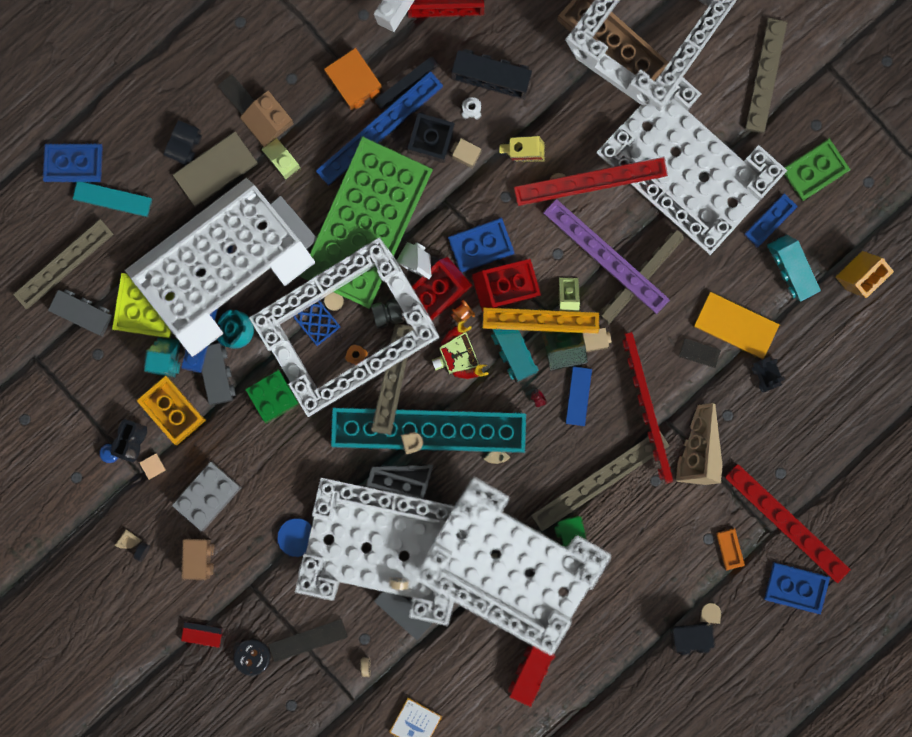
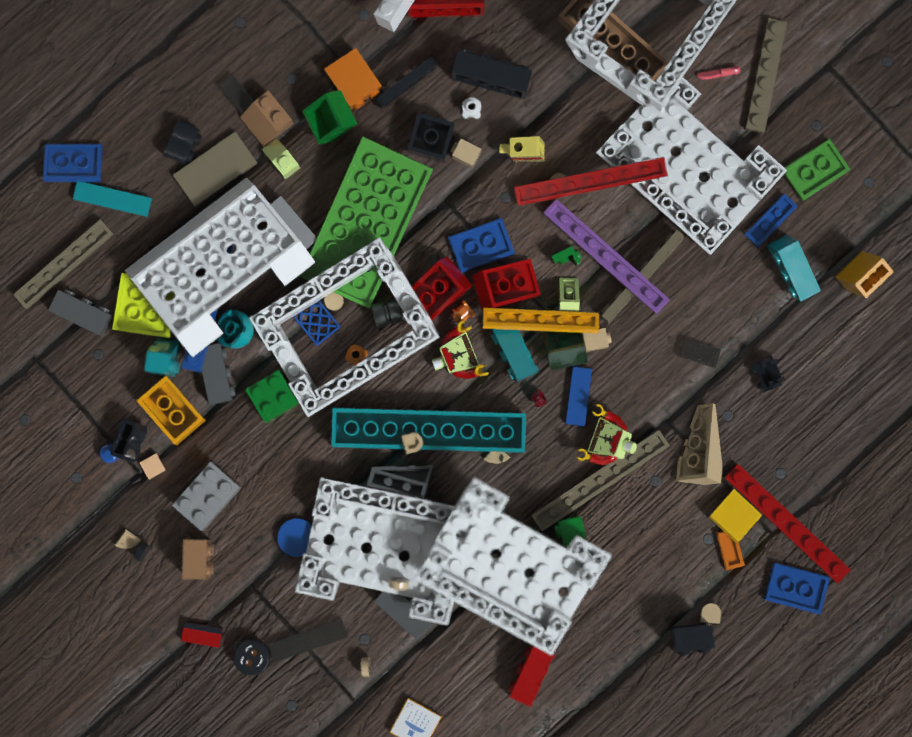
blue plate [316,72,443,186] -> none
dark tan tile [372,324,414,435] -> none
white slope [396,242,431,279] -> none
red plate [622,332,673,484] -> none
light orange tile [694,292,779,360] -> none
none -> green piece [303,90,357,144]
none -> green bracket [551,246,582,266]
none -> torso [576,404,637,465]
none -> coral piece [697,66,740,80]
none -> yellow tile [709,489,762,543]

